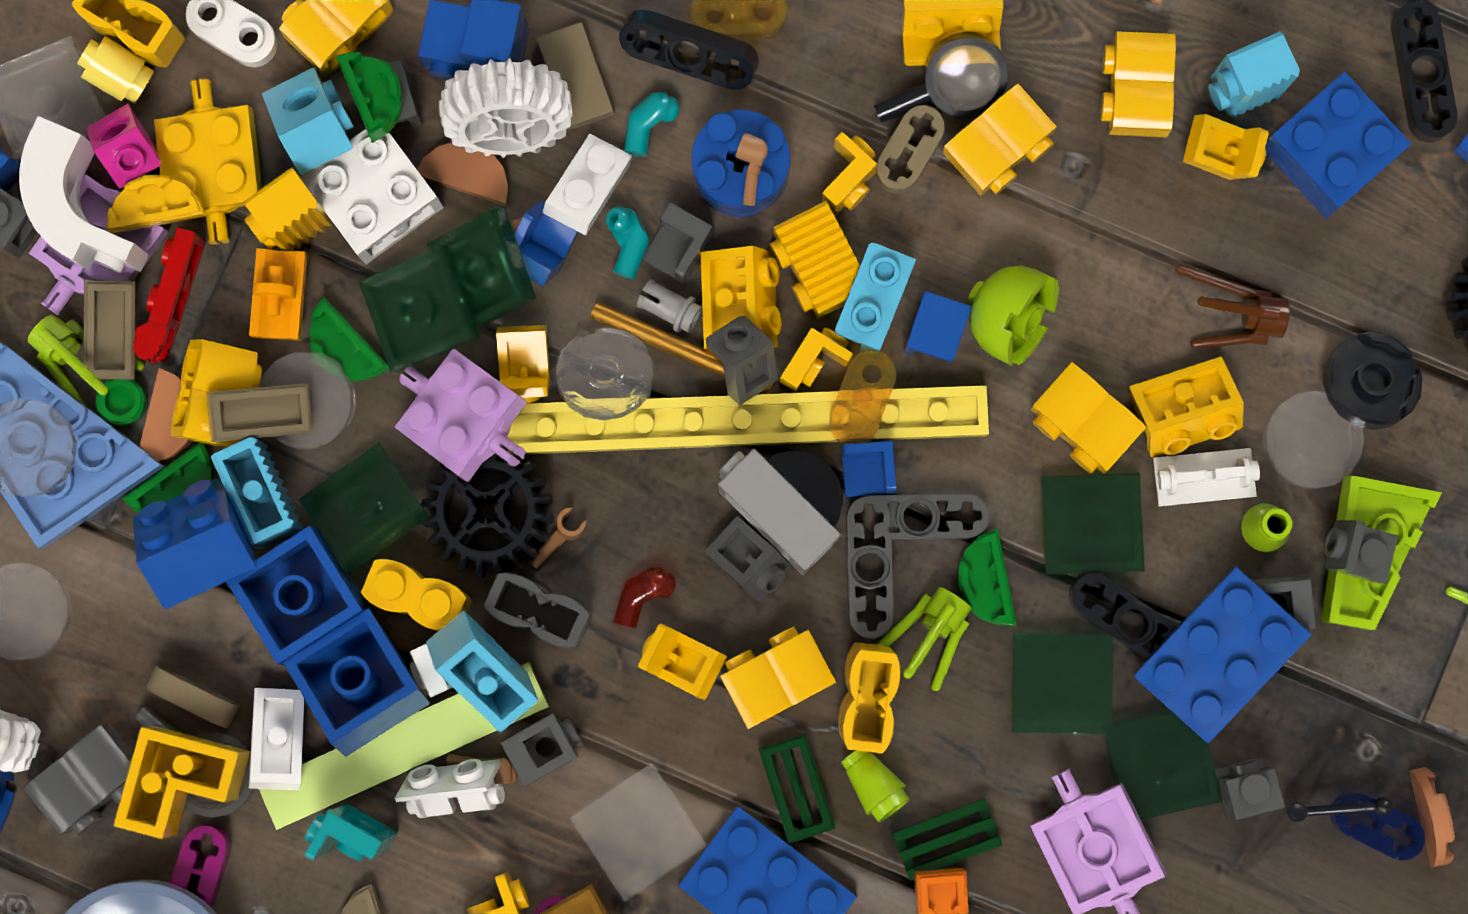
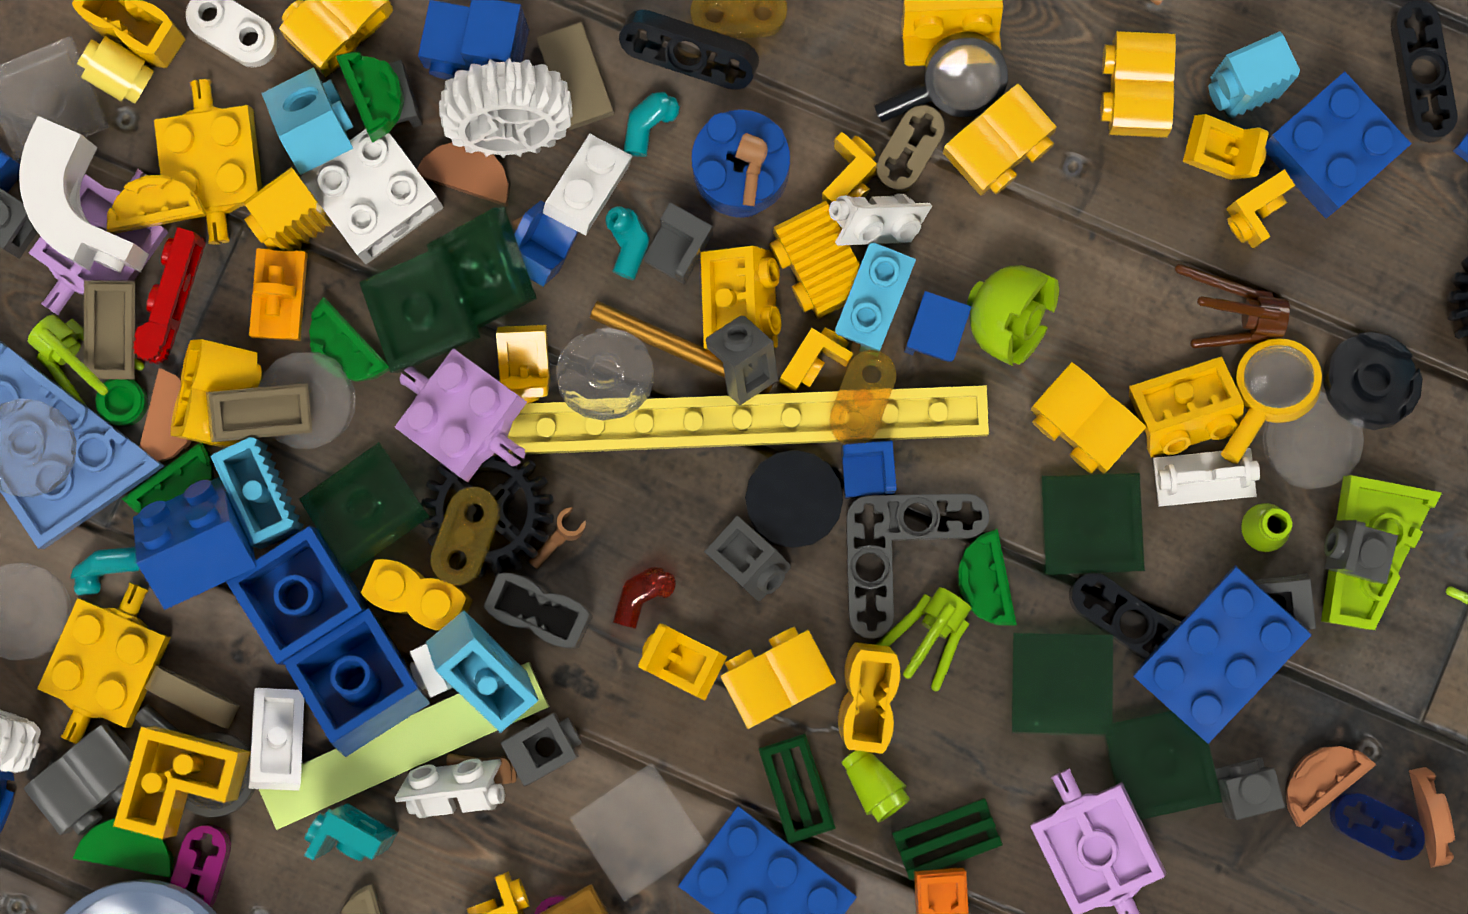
dark pink brick [86,104,162,189] -> none
light grey pin [637,279,702,333] -> none
light grey window [718,449,841,576] -> none
black hinge [1286,796,1393,822] -> none
none -> yellow plate [37,582,171,744]
none -> teal arm [70,547,139,596]
none -> green tile [73,818,174,877]
none -> clear yellow plate [431,487,500,585]
none -> white hinge [829,194,932,246]
none -> piece [1221,339,1322,464]
none -> yellow bracket [1226,169,1295,249]
none -> nougat tile [1285,746,1376,827]

